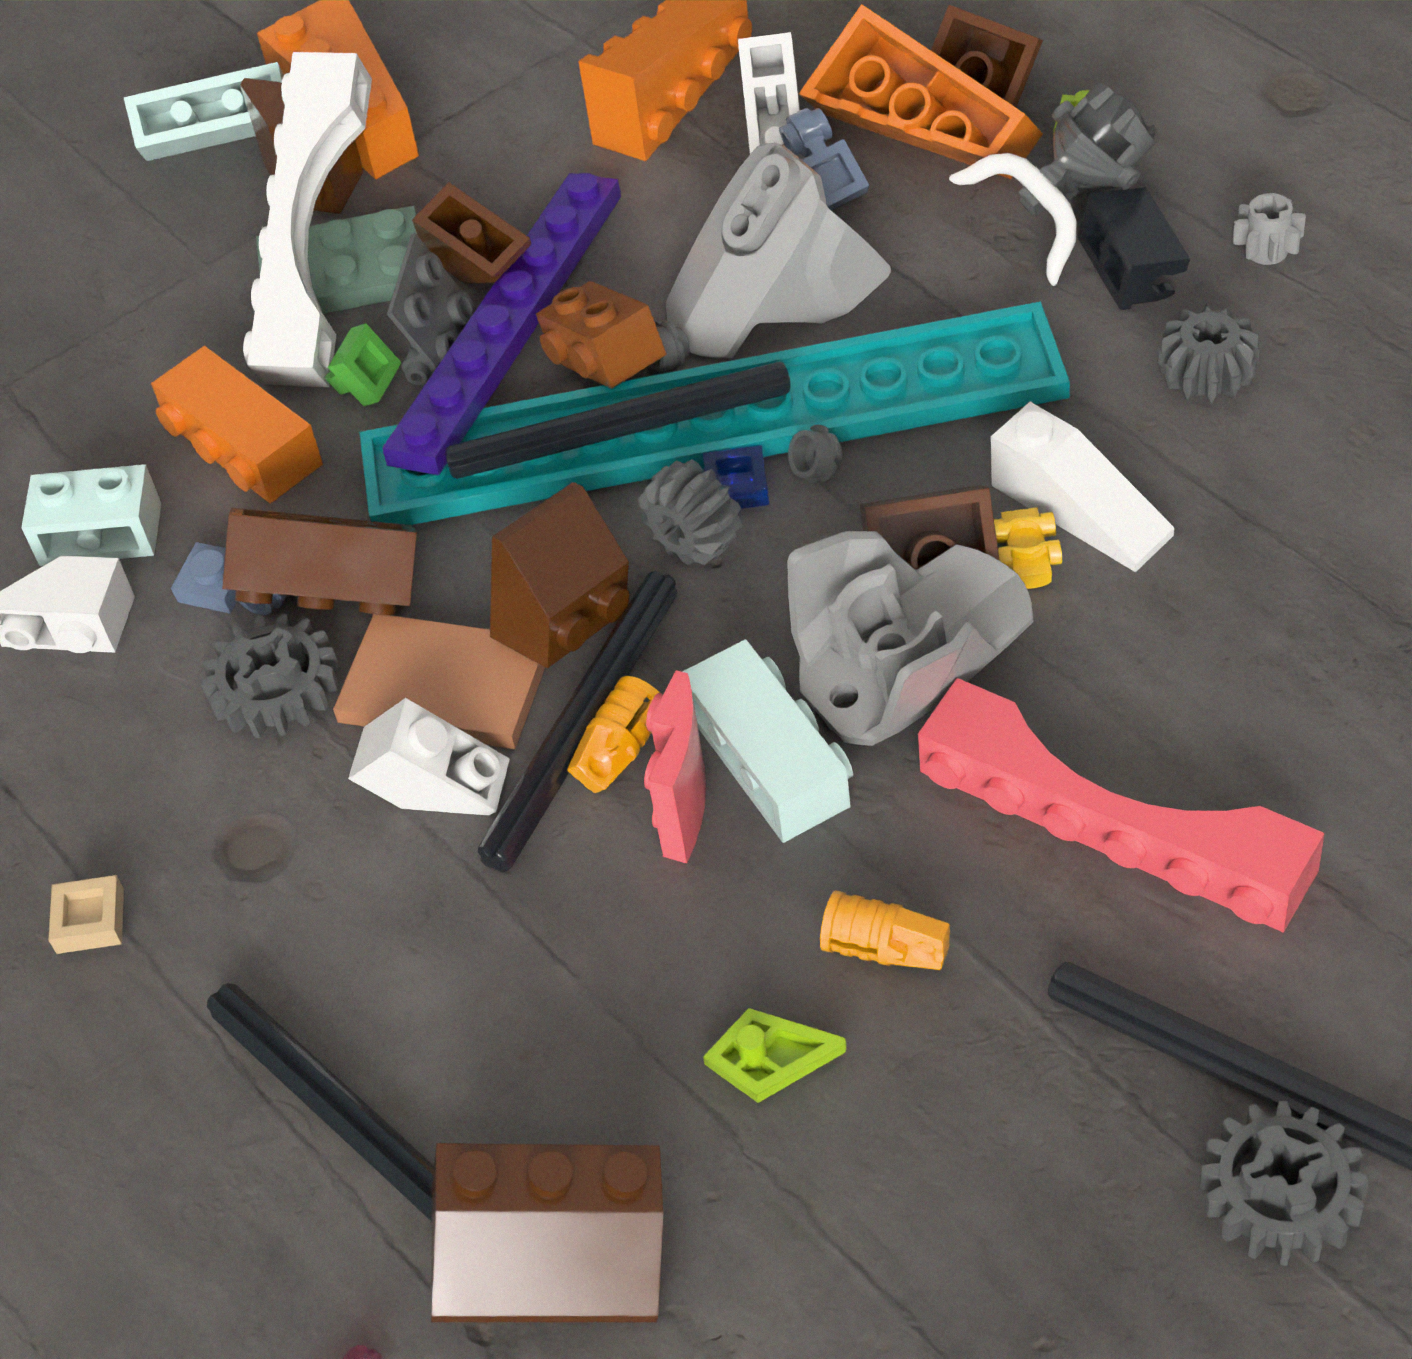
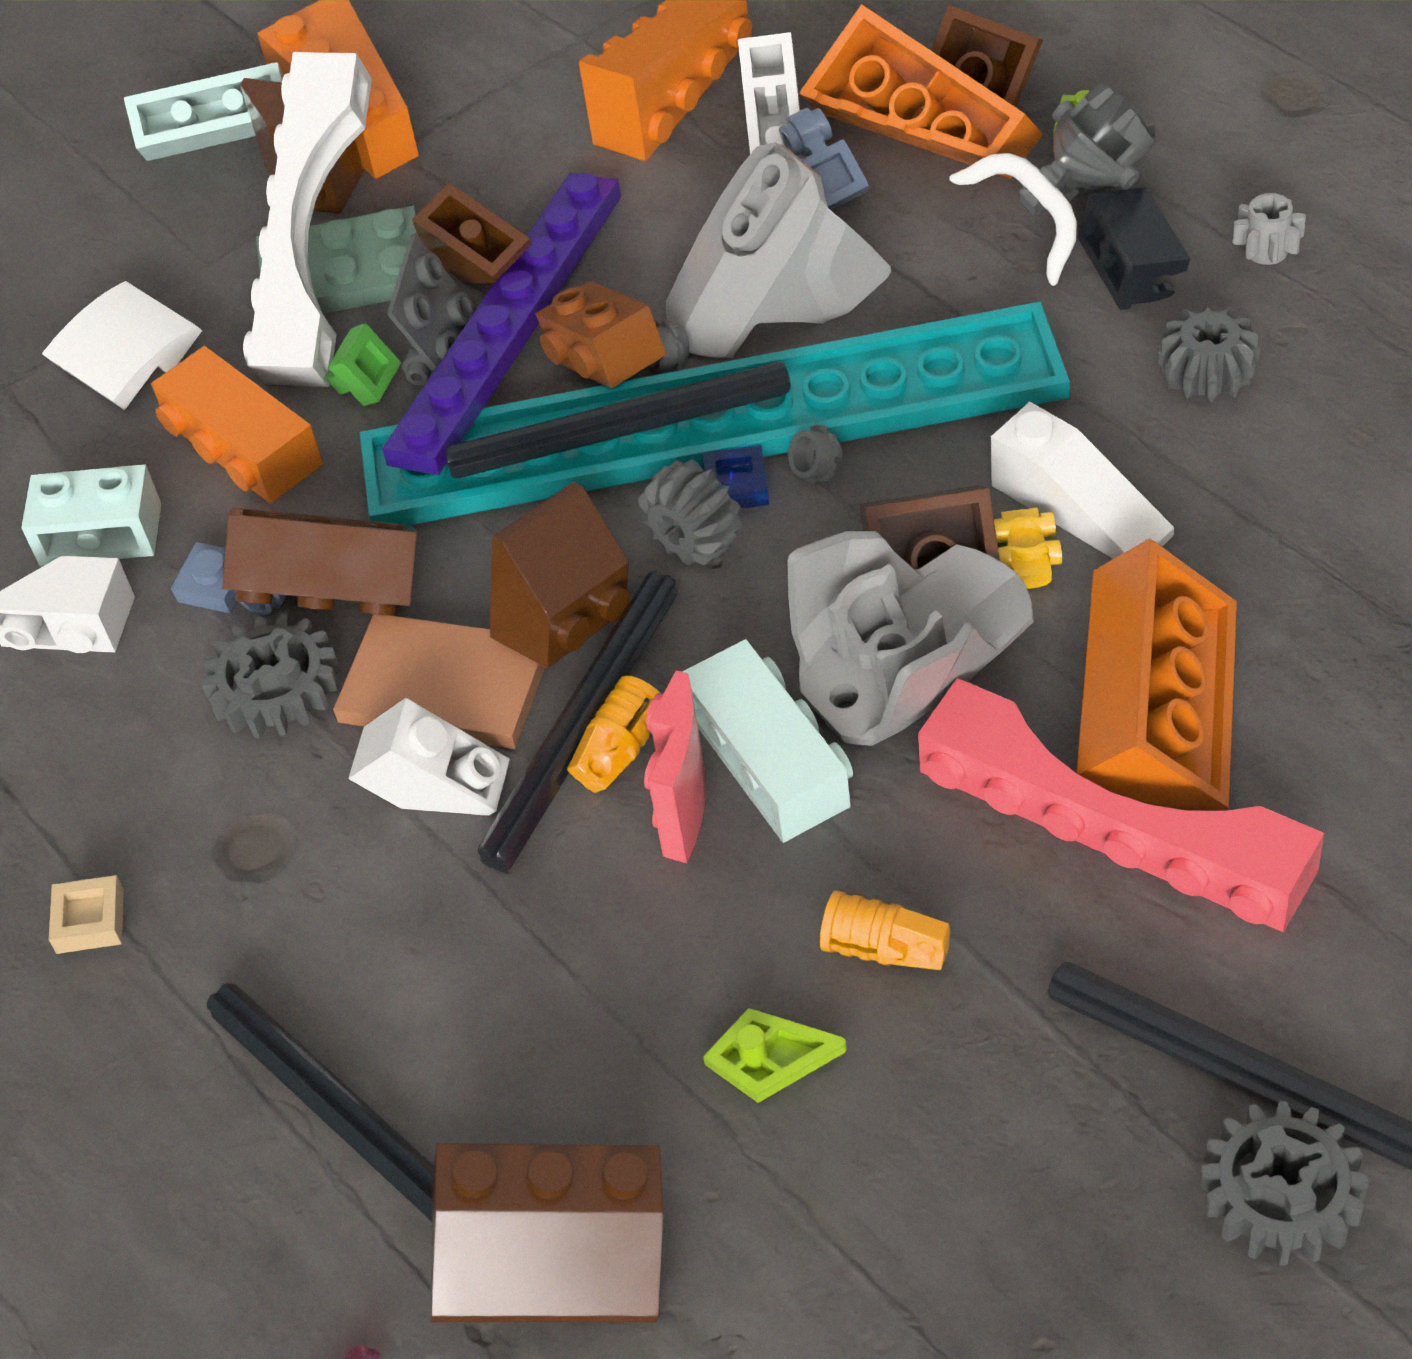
none -> white slope [42,281,202,410]
none -> orange slope [1076,538,1237,811]

